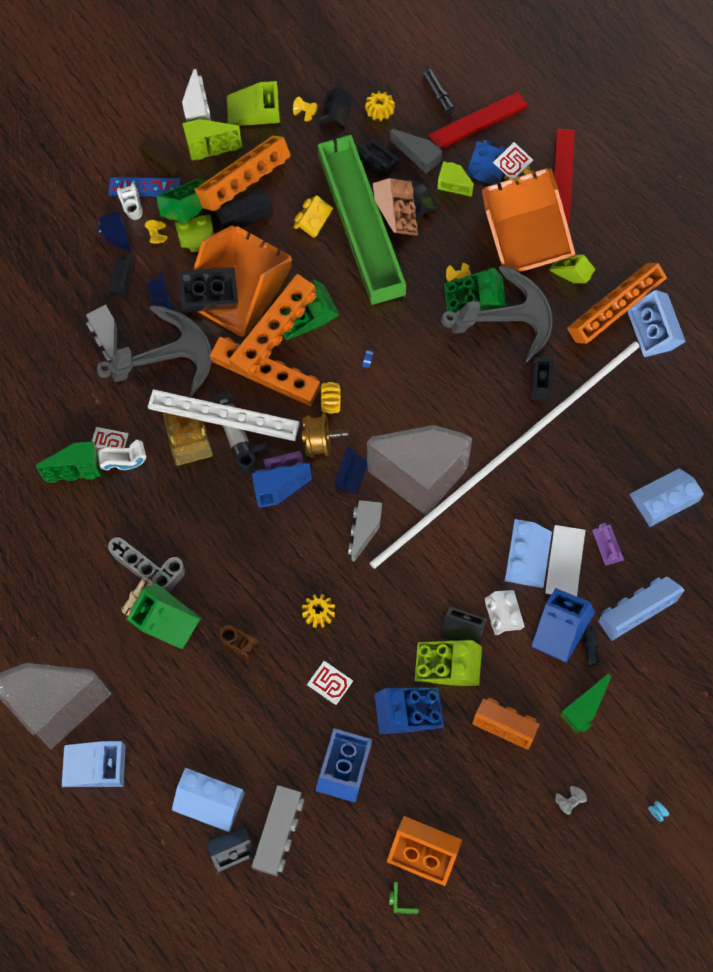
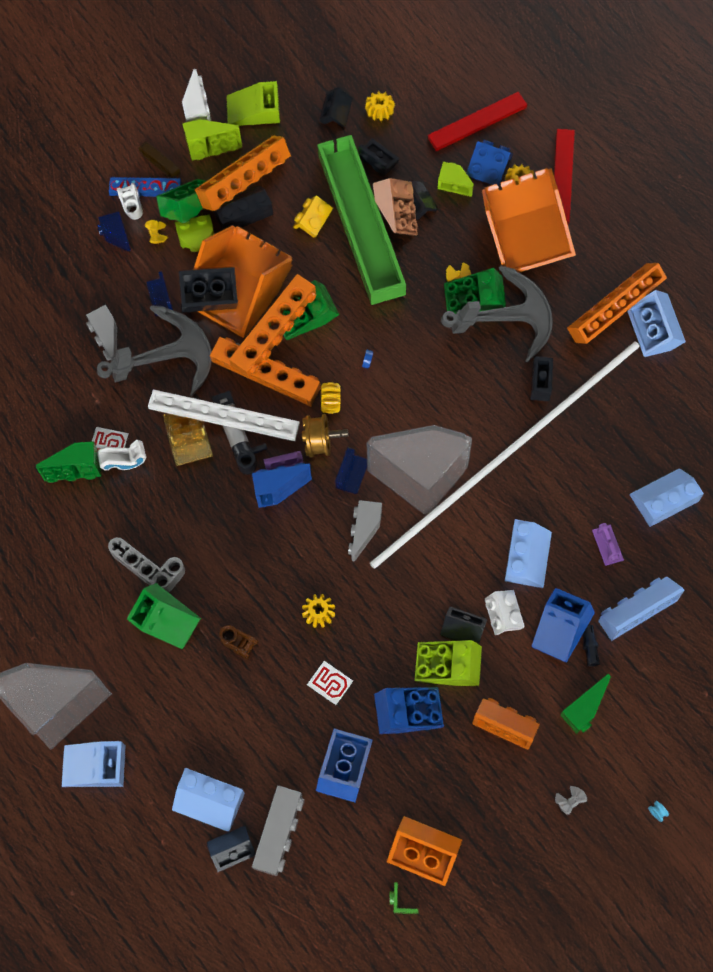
black panel [108,254,135,296] -> none
tan pin [121,578,152,616] -> none
yellow piece [293,97,317,122] -> none
dark grey slope [390,129,442,174] -> none
black pin [423,68,455,115] -> none
white sticker [493,142,533,179] -> none
white sticker [545,525,586,597] -> none
lime slope [550,255,595,283] -> none

